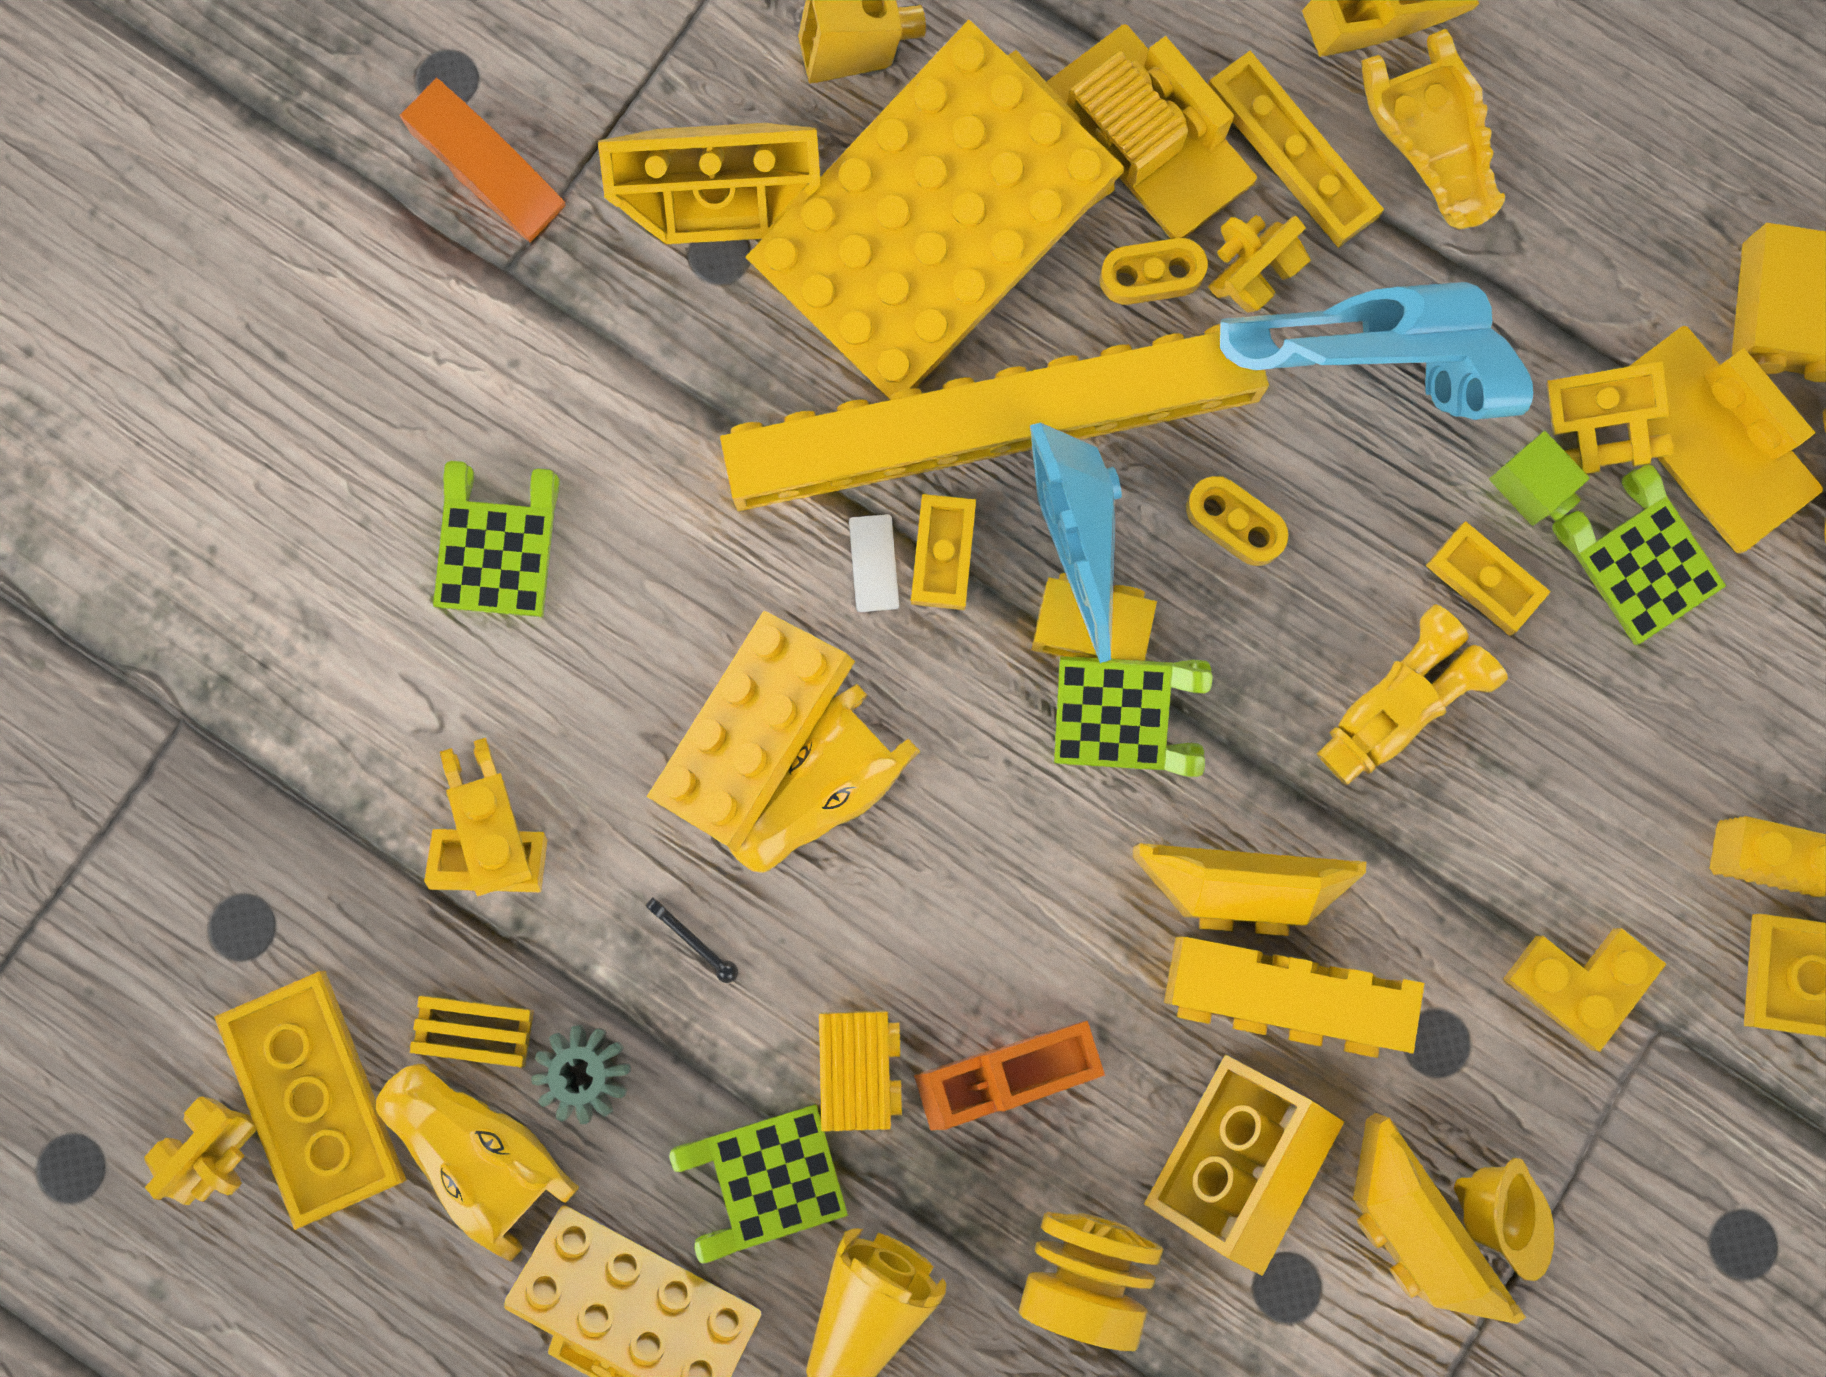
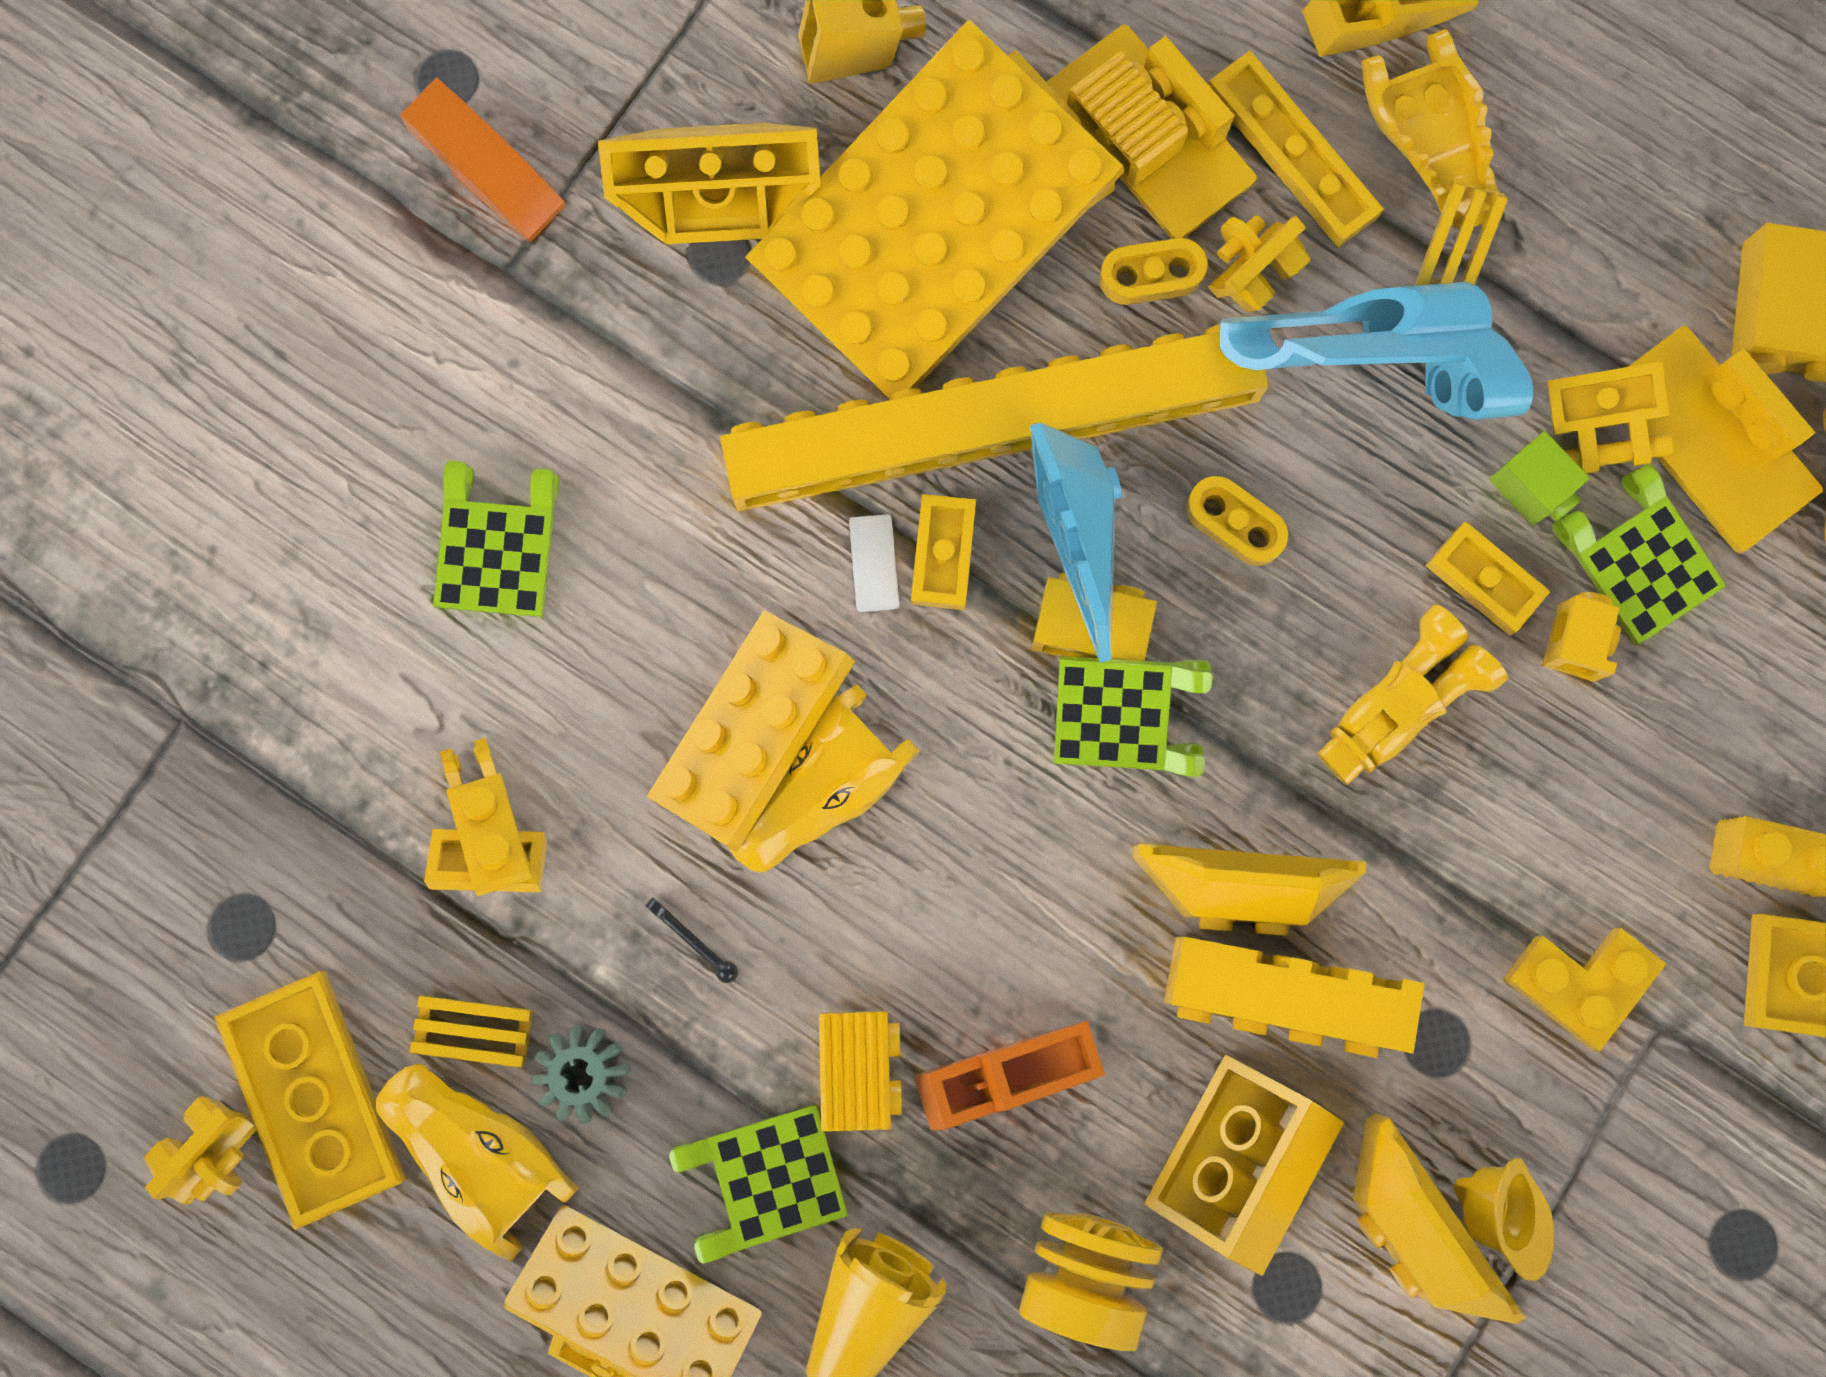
none -> yellow tile [1415,181,1508,286]
none -> yellow brick [1542,592,1621,682]

